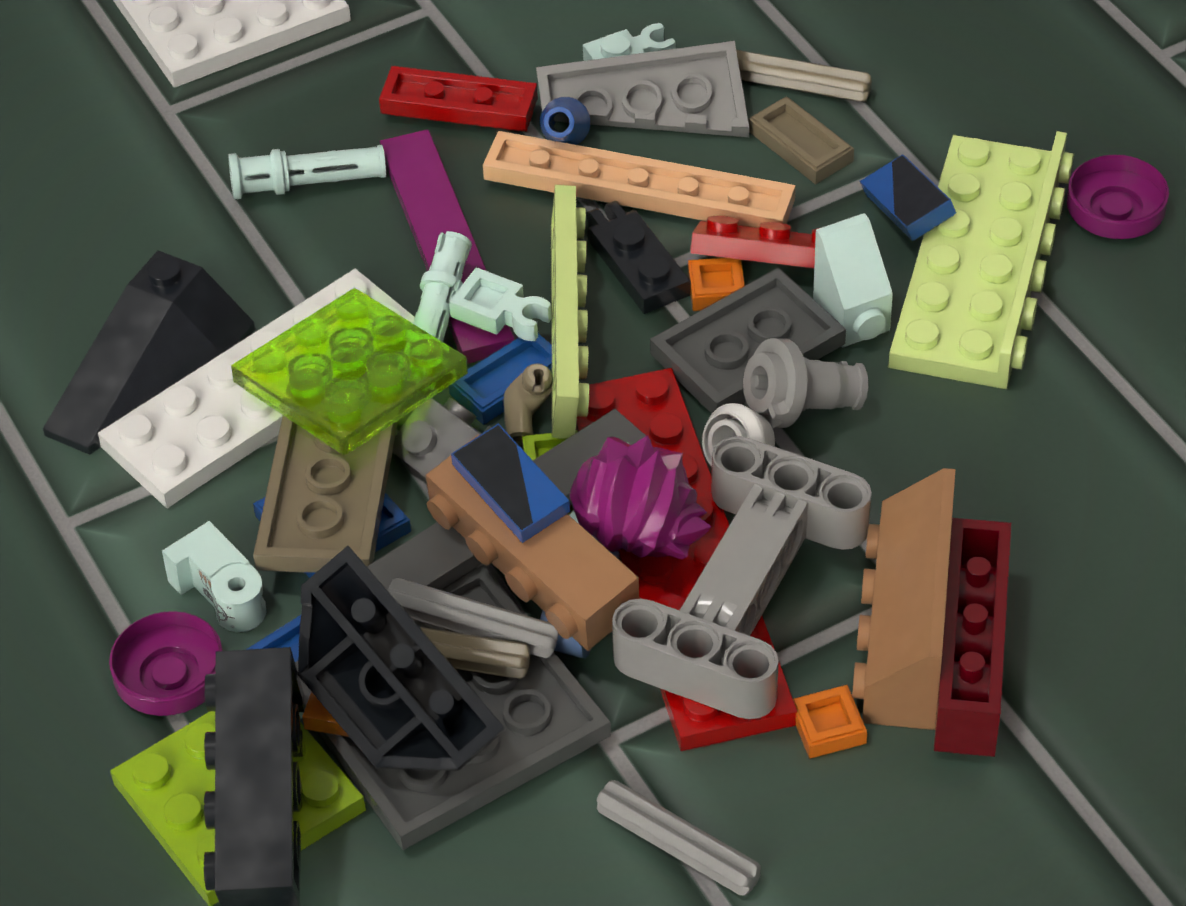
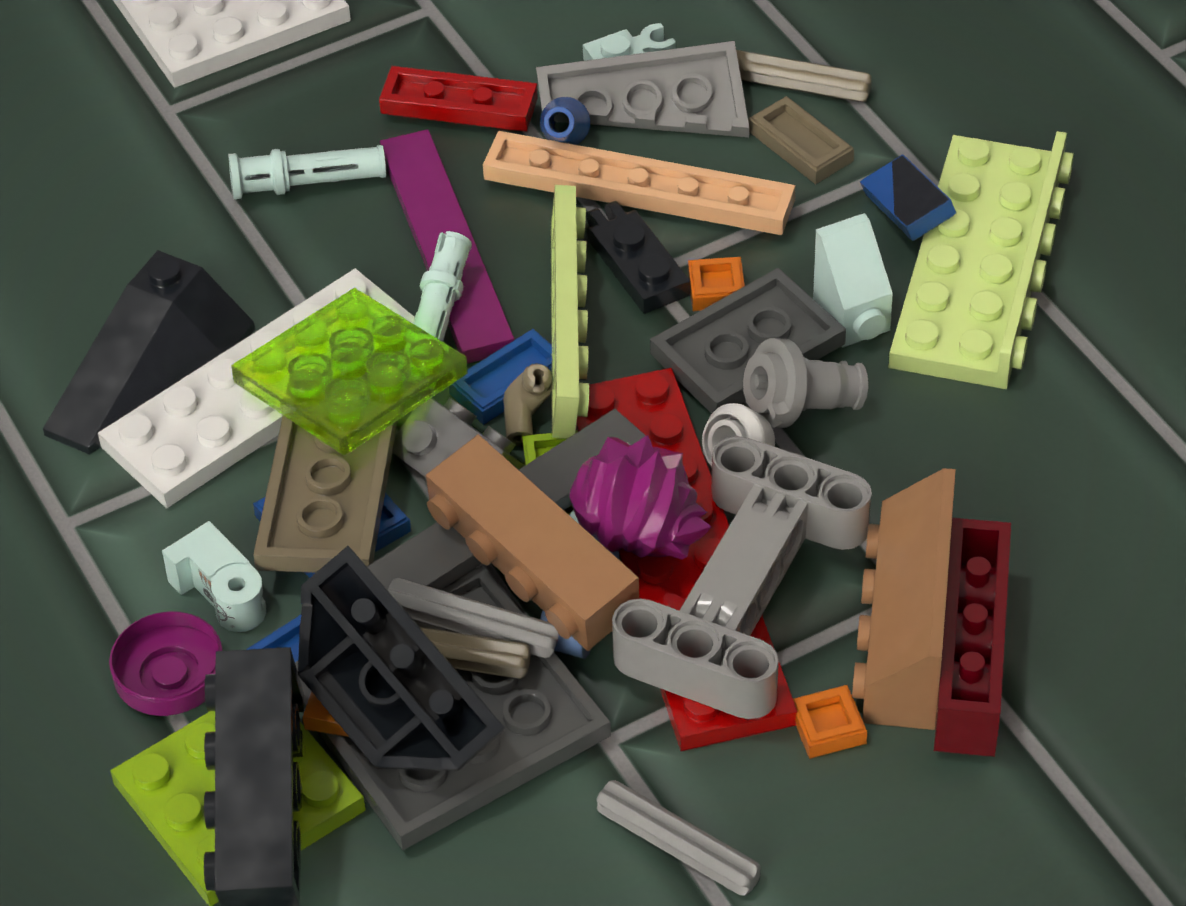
light aqua plate [449,267,552,341] -> none
tile [451,423,570,543] -> none
plate [690,216,819,268] -> none
magenta piece [1067,155,1169,239] -> none

